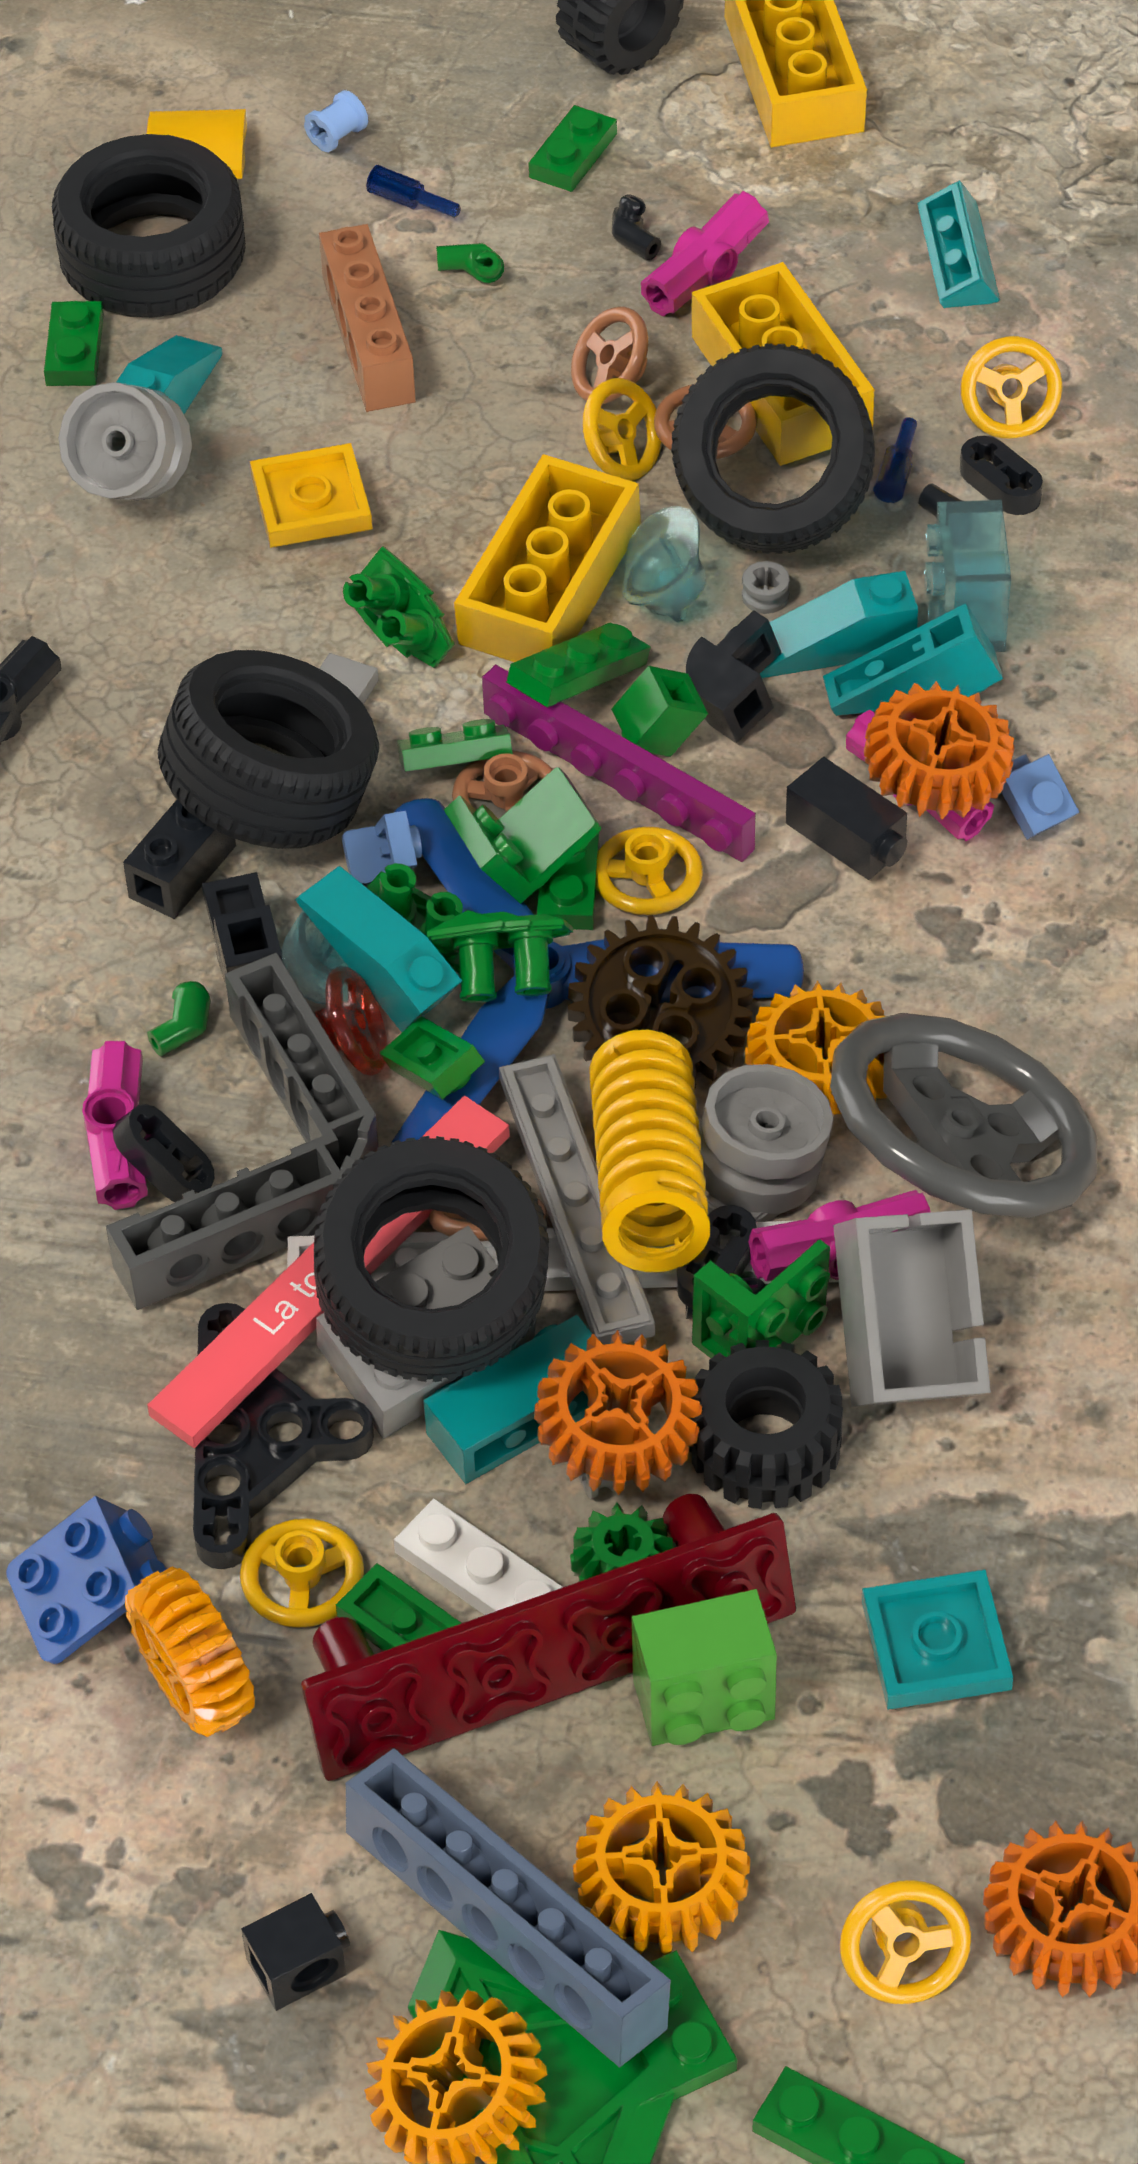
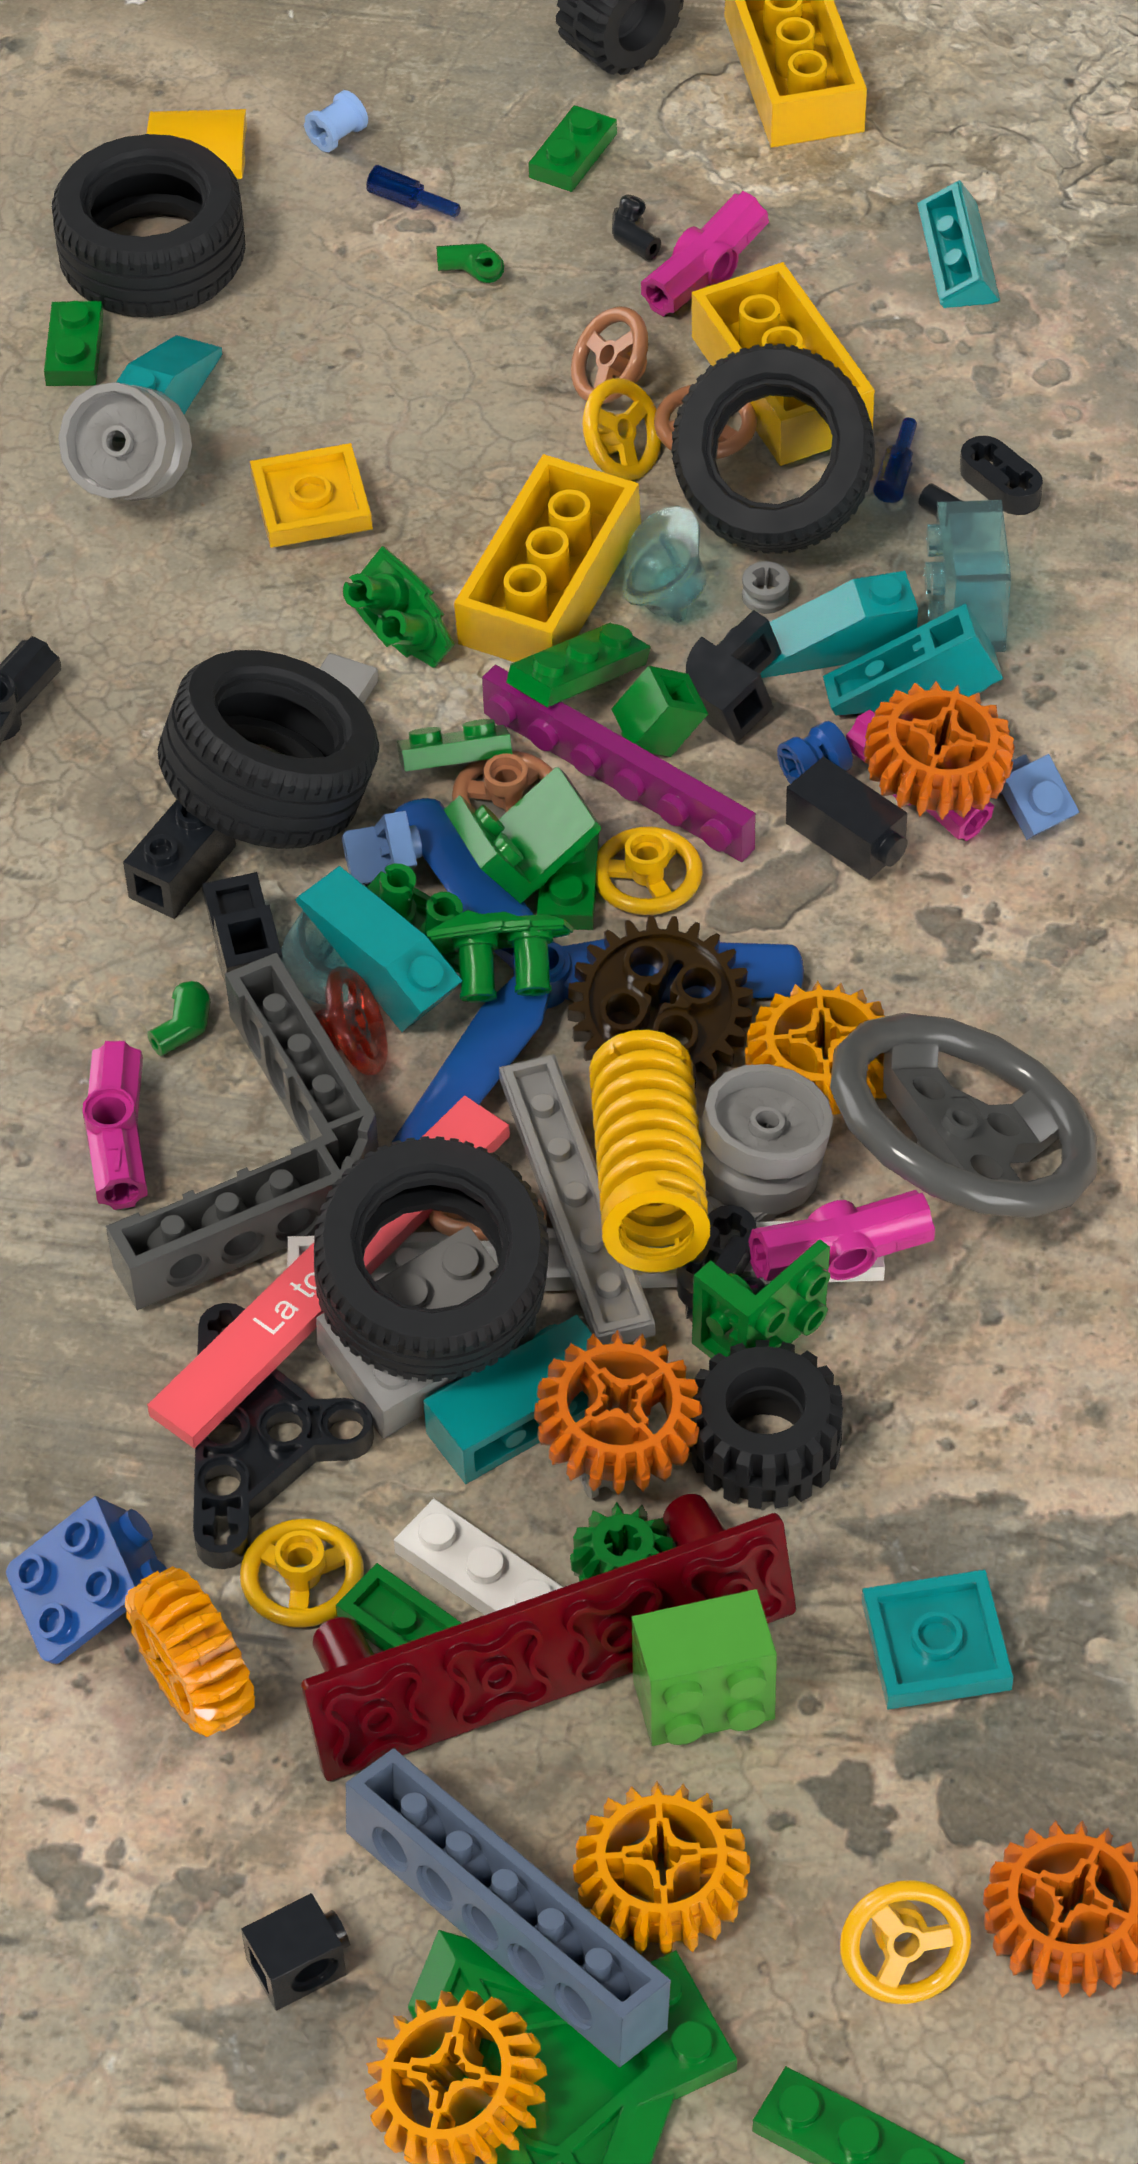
black beam [113,1104,215,1202] -> none
nougat brick [319,224,416,412] -> none
green plate [379,1016,485,1100] -> none
light grey piece [833,1209,991,1407] -> none
yellow piece [961,336,1062,438] -> none
none -> blue wheel [777,721,853,784]

